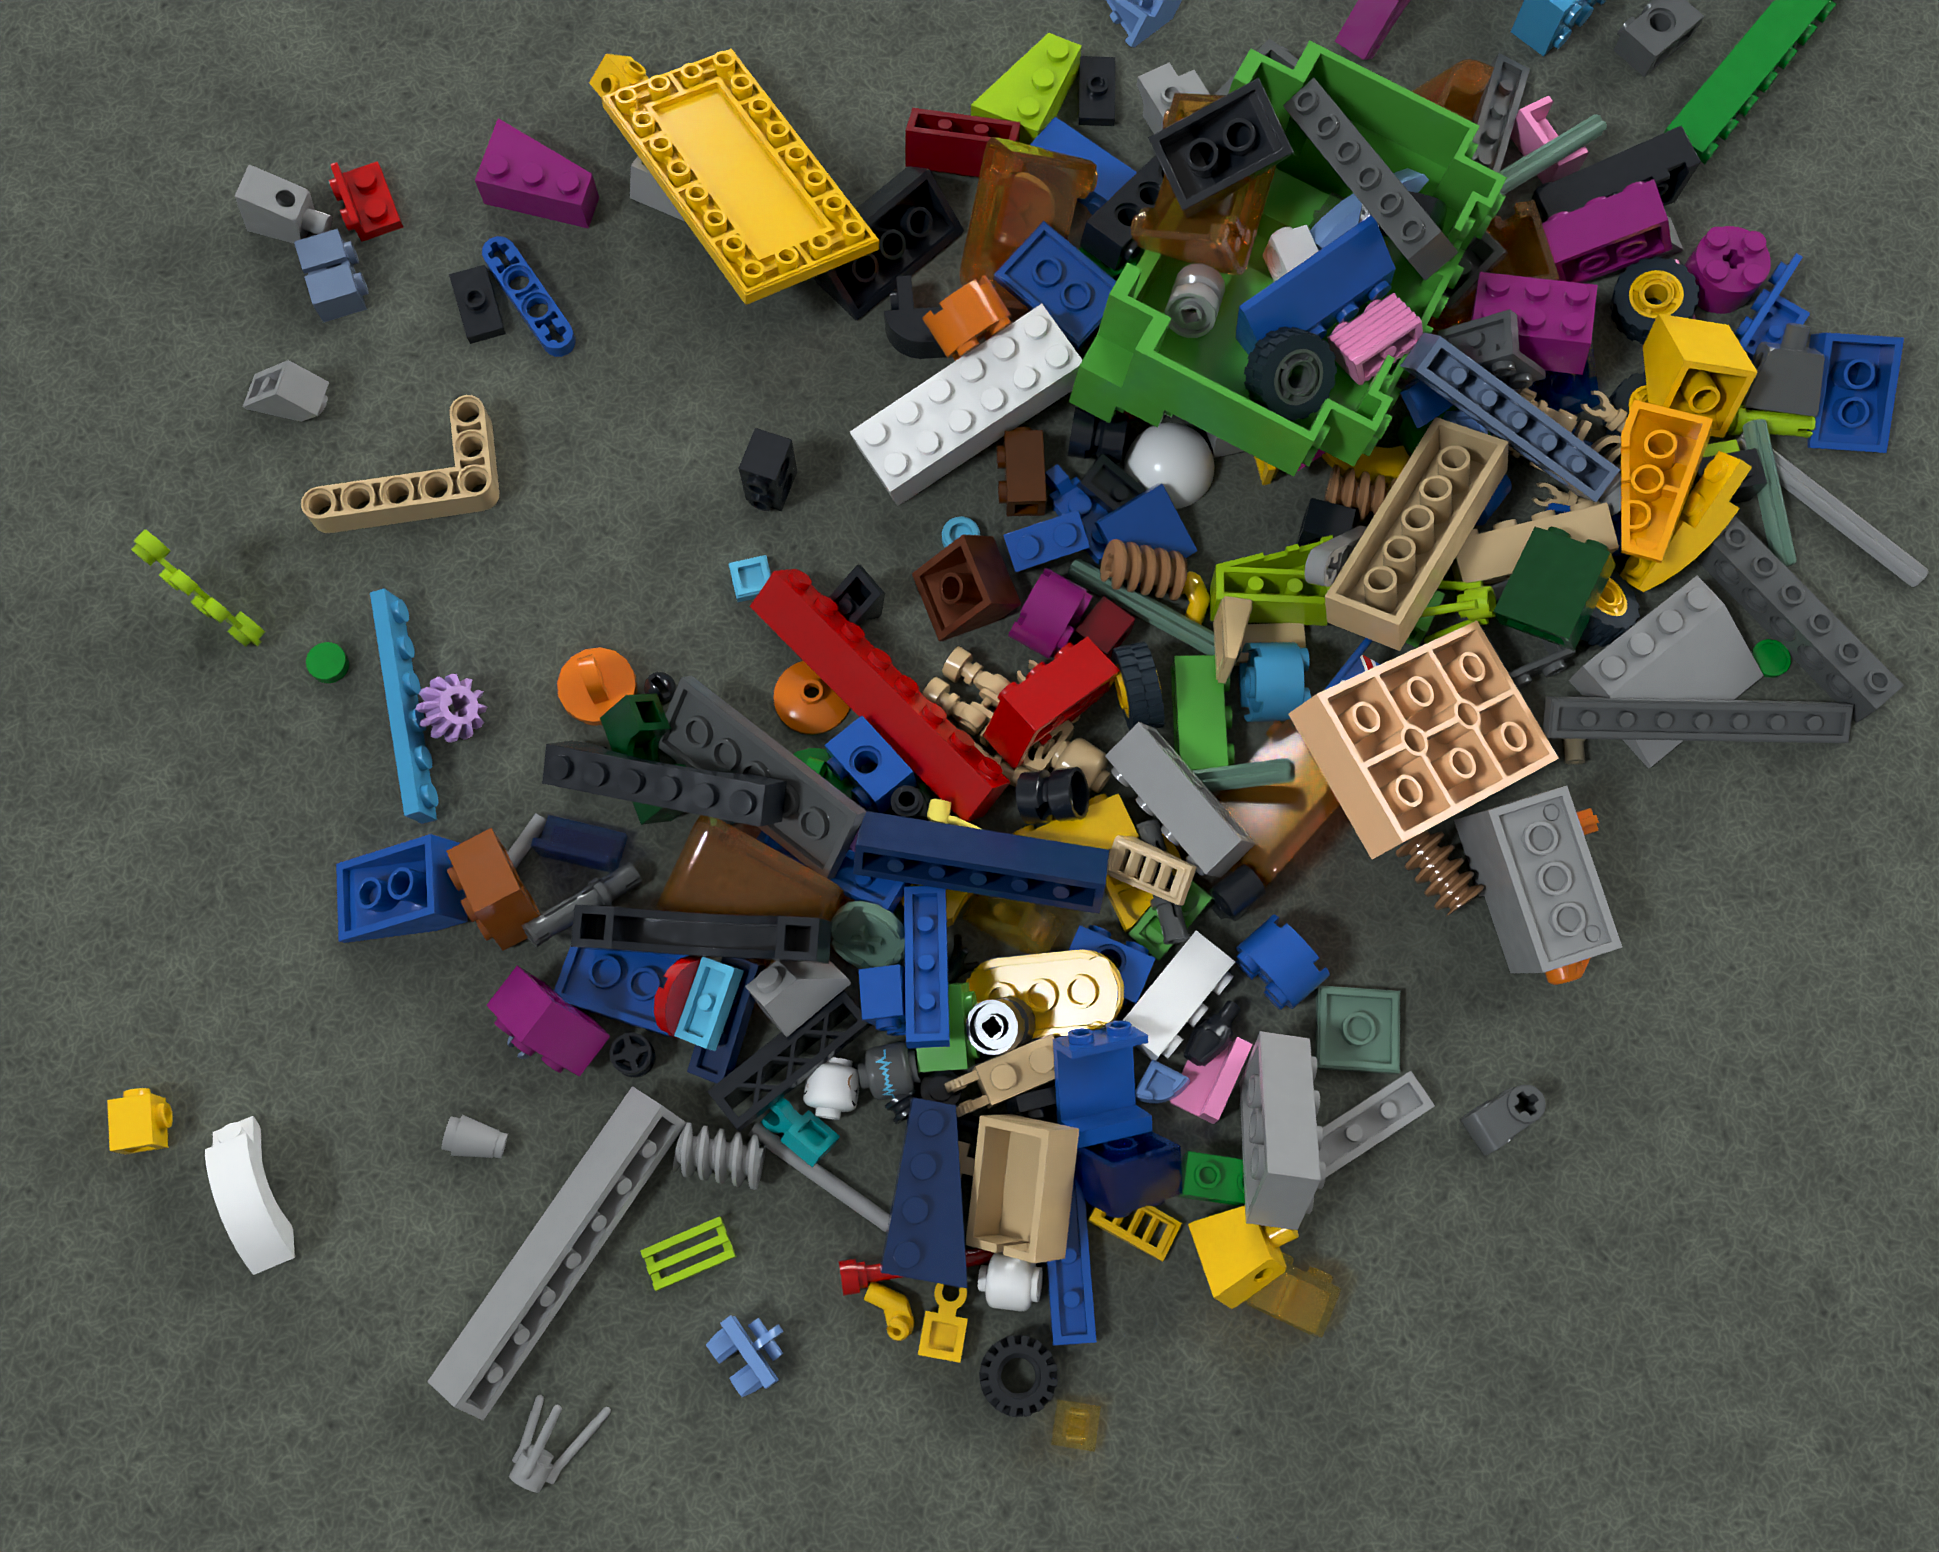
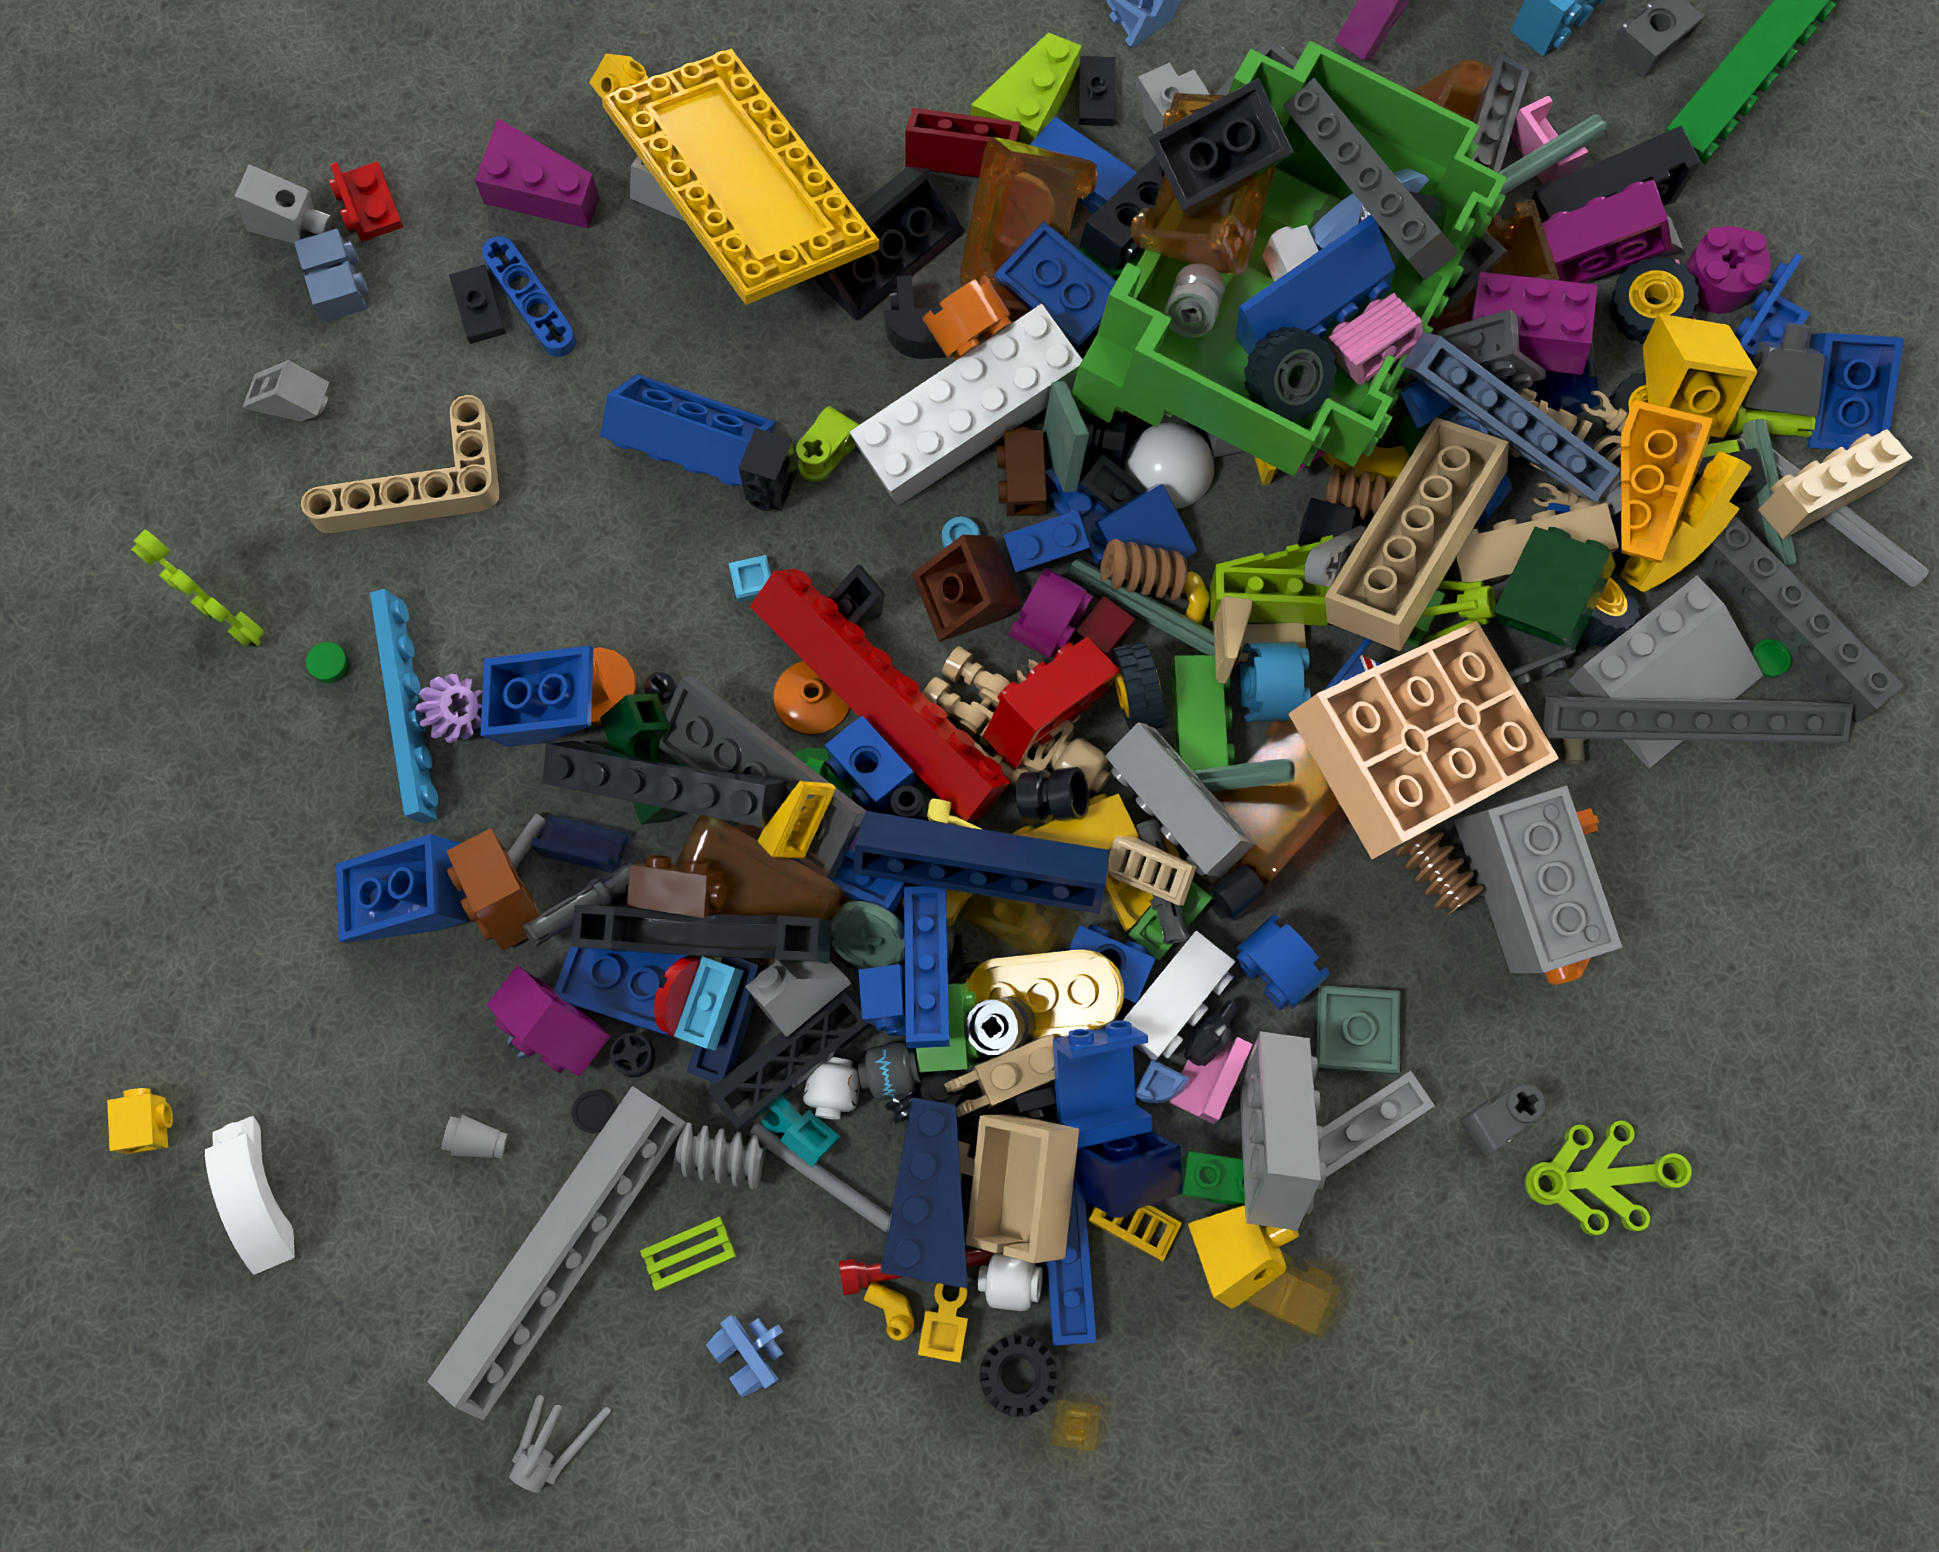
none -> blue slope [480,645,594,747]
none -> black piece [572,1091,615,1134]
none -> blue slope [600,374,776,486]
none -> reddish brown brick [627,855,727,918]
none -> yellow slope [758,781,836,858]
none -> lime piece [796,406,859,482]
none -> sand green tile [1043,381,1089,492]
none -> lime plant [1525,1120,1692,1236]
none -> tan brick [1758,429,1912,539]

